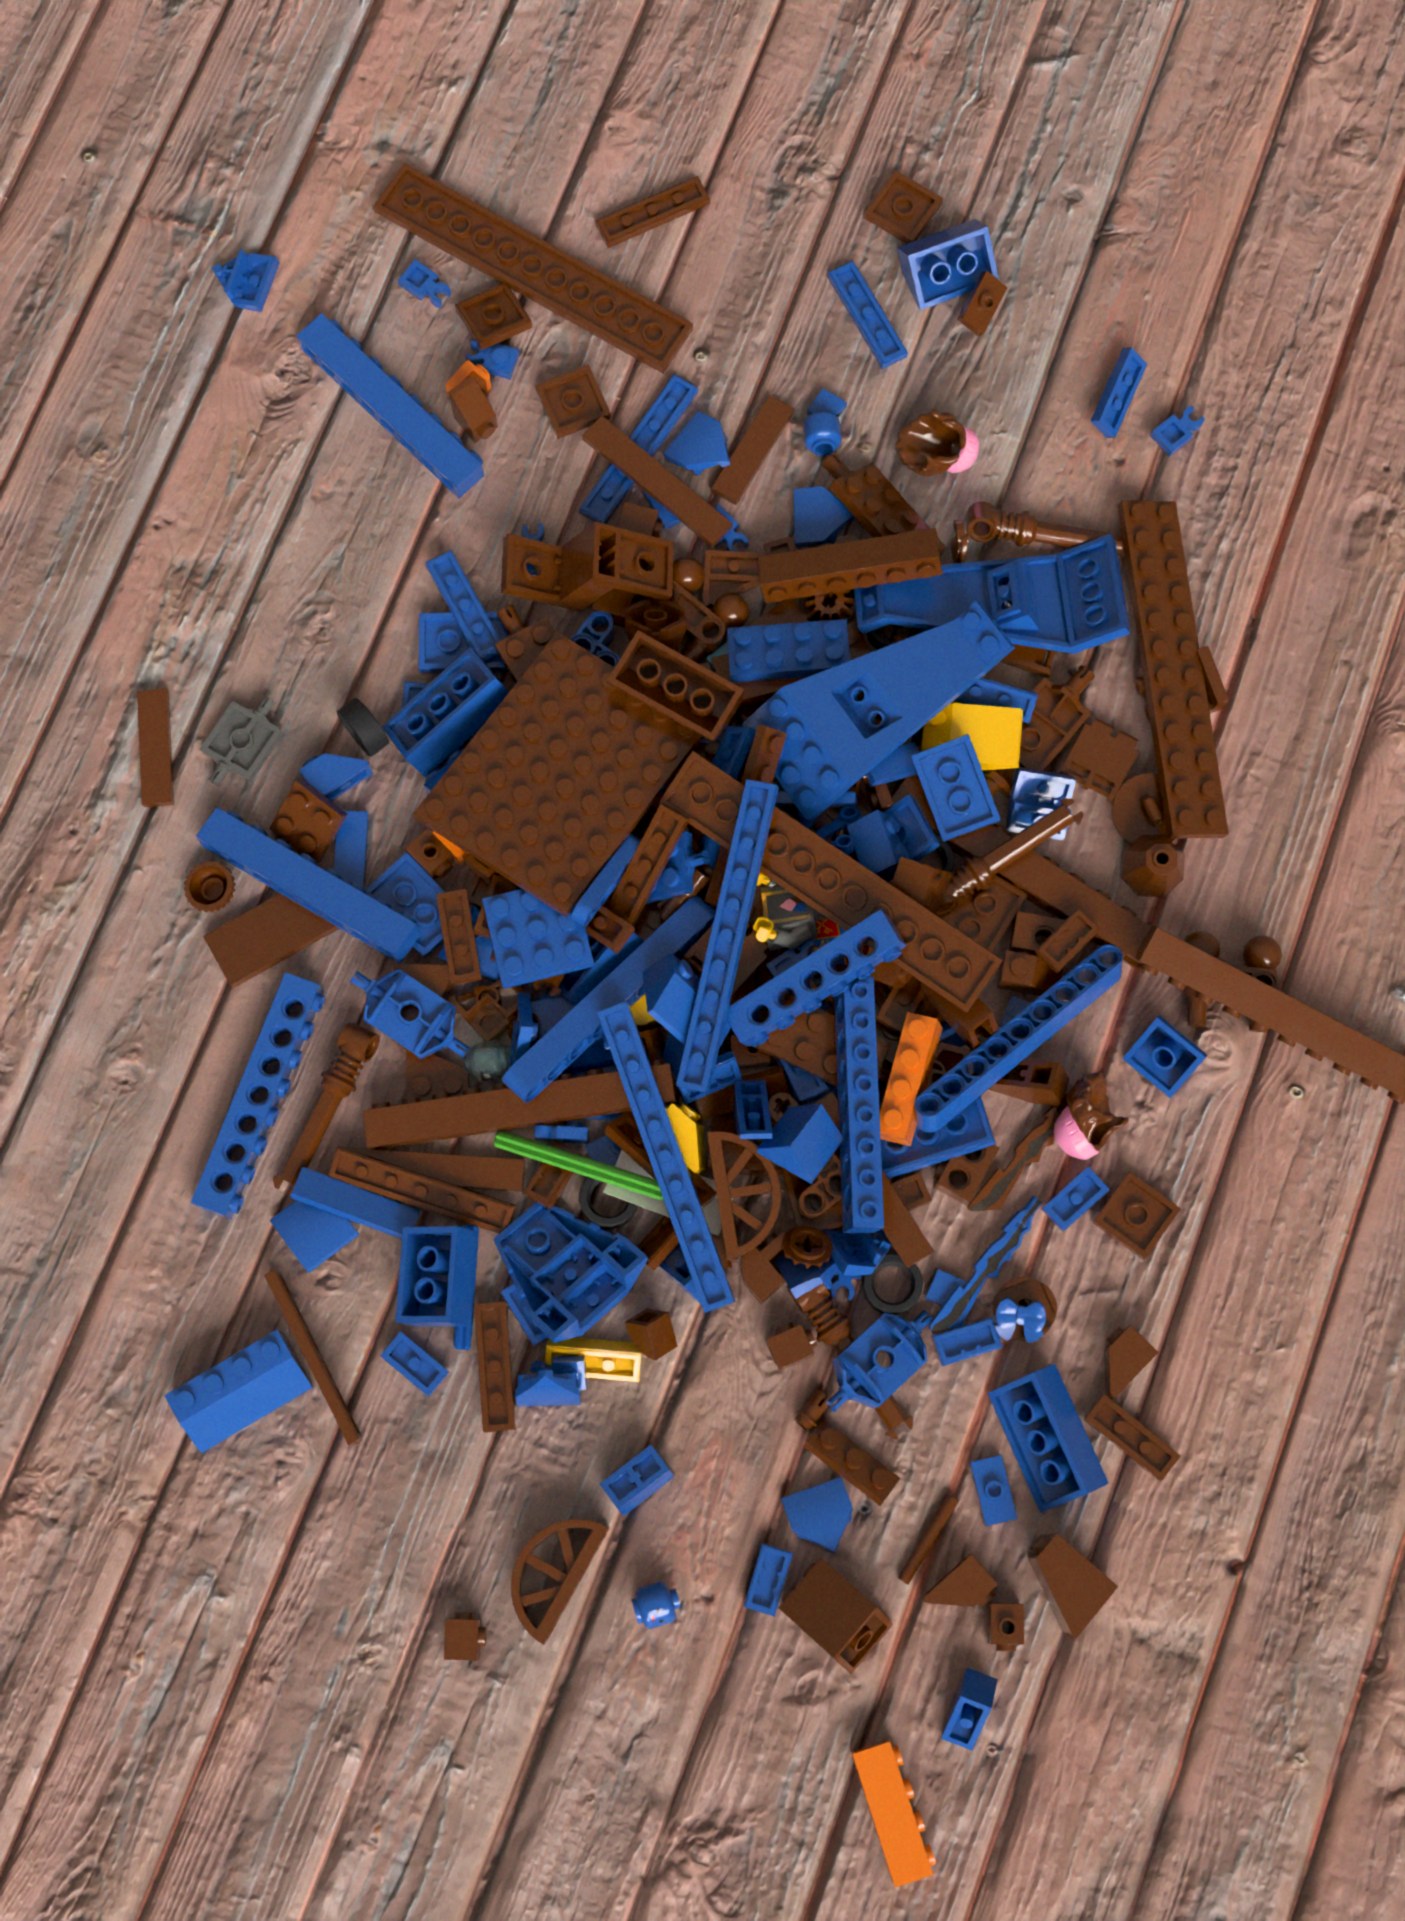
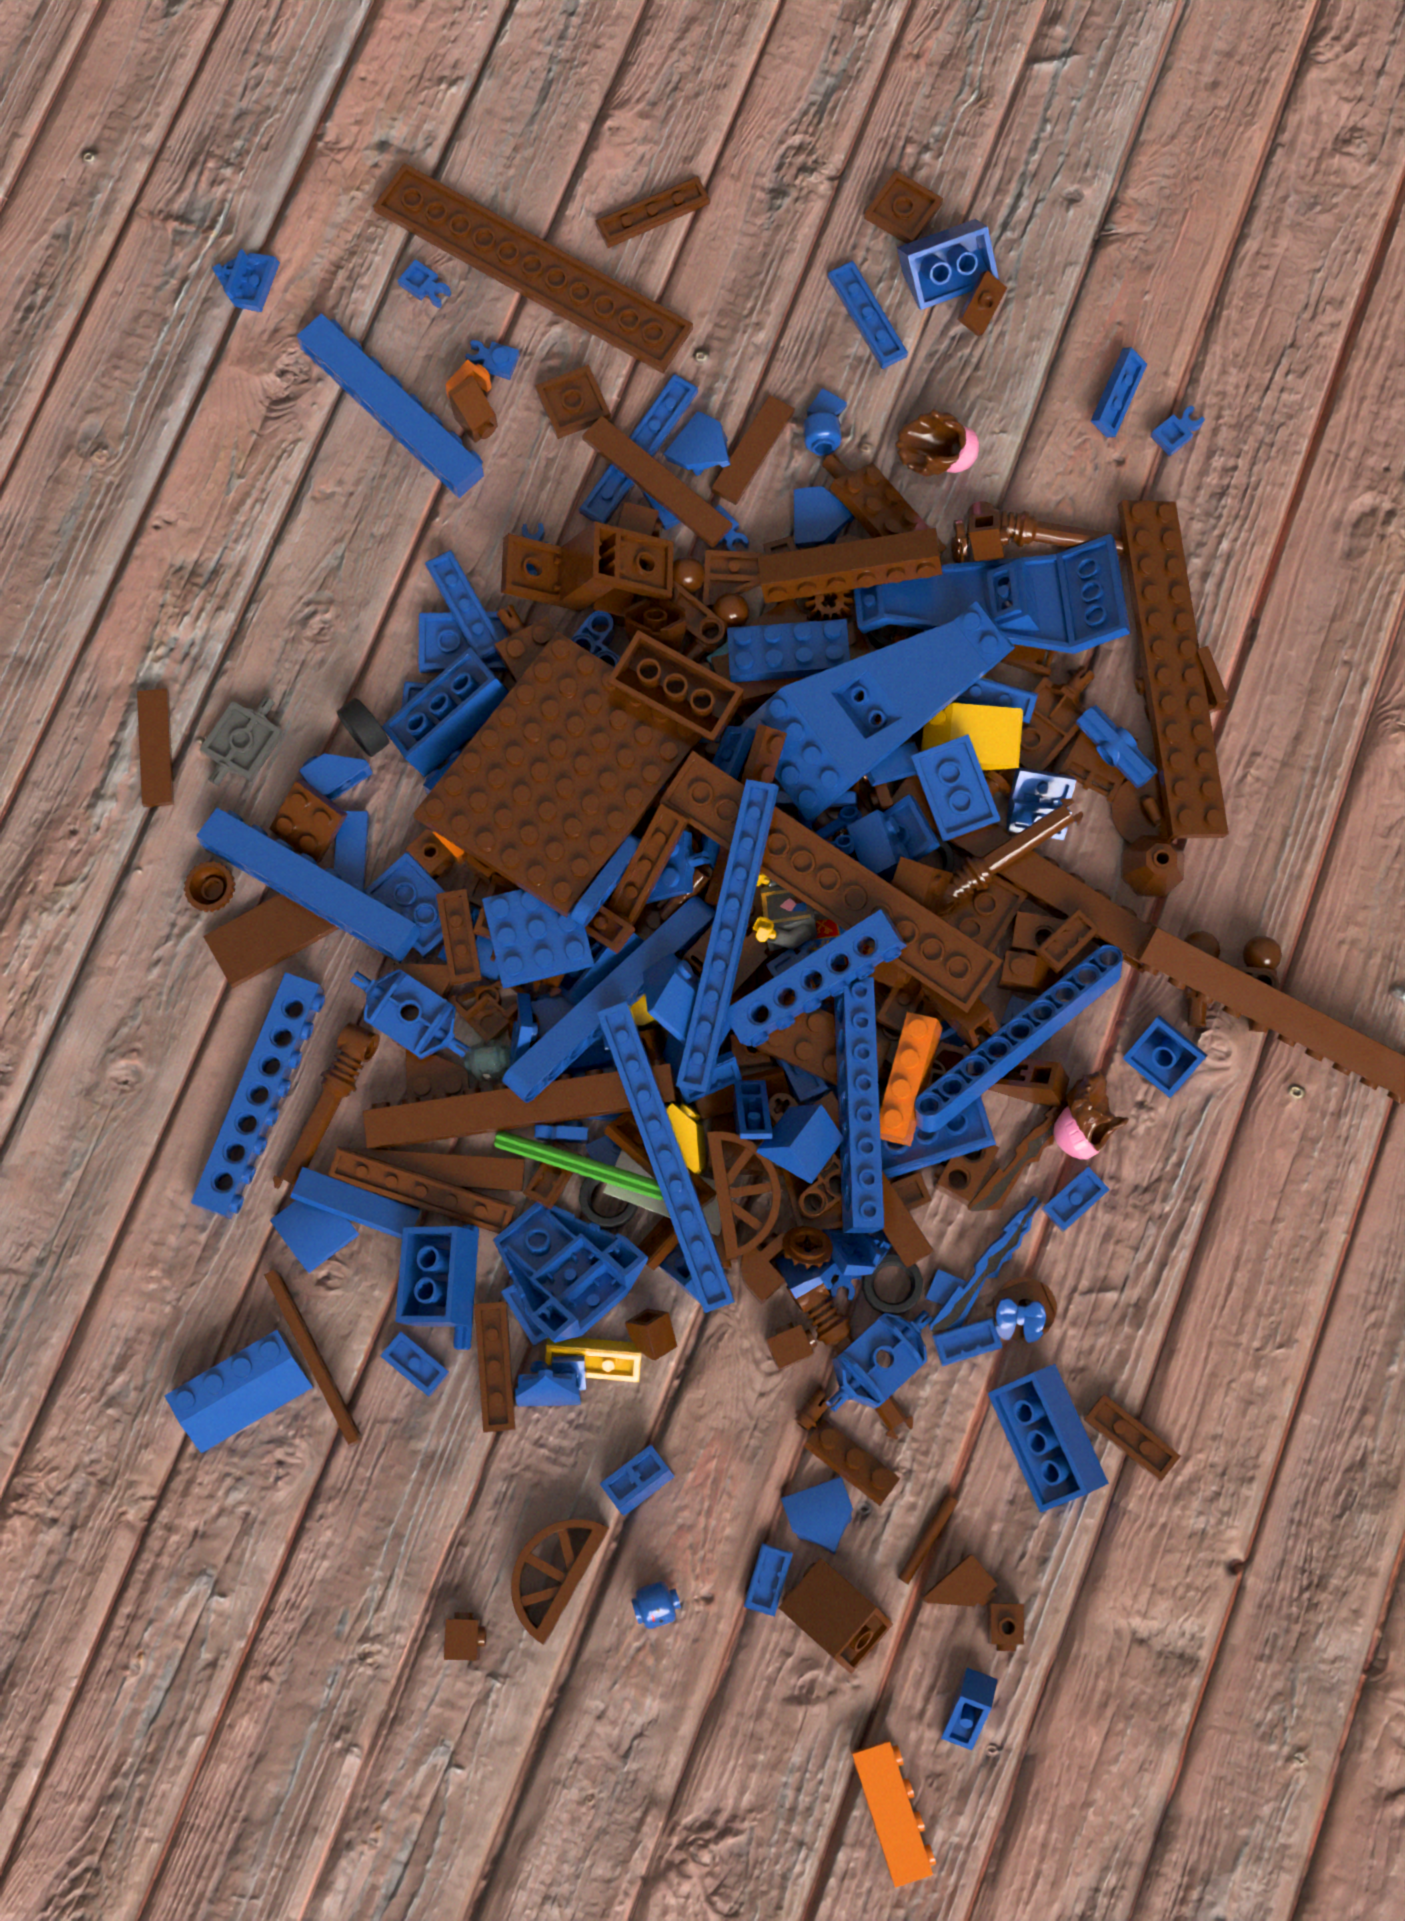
reddish brown plate [455,282,533,351] -> none
blue plate [969,1455,1017,1526] -> none
reddish brown slope [1028,1533,1118,1638] -> none
reddish brown plate [1092,1171,1181,1260] -> none
reddish brown slope [1104,1325,1159,1399] -> none
none -> reddish brown brick [969,511,1009,561]
none -> blue piece [1076,705,1157,789]

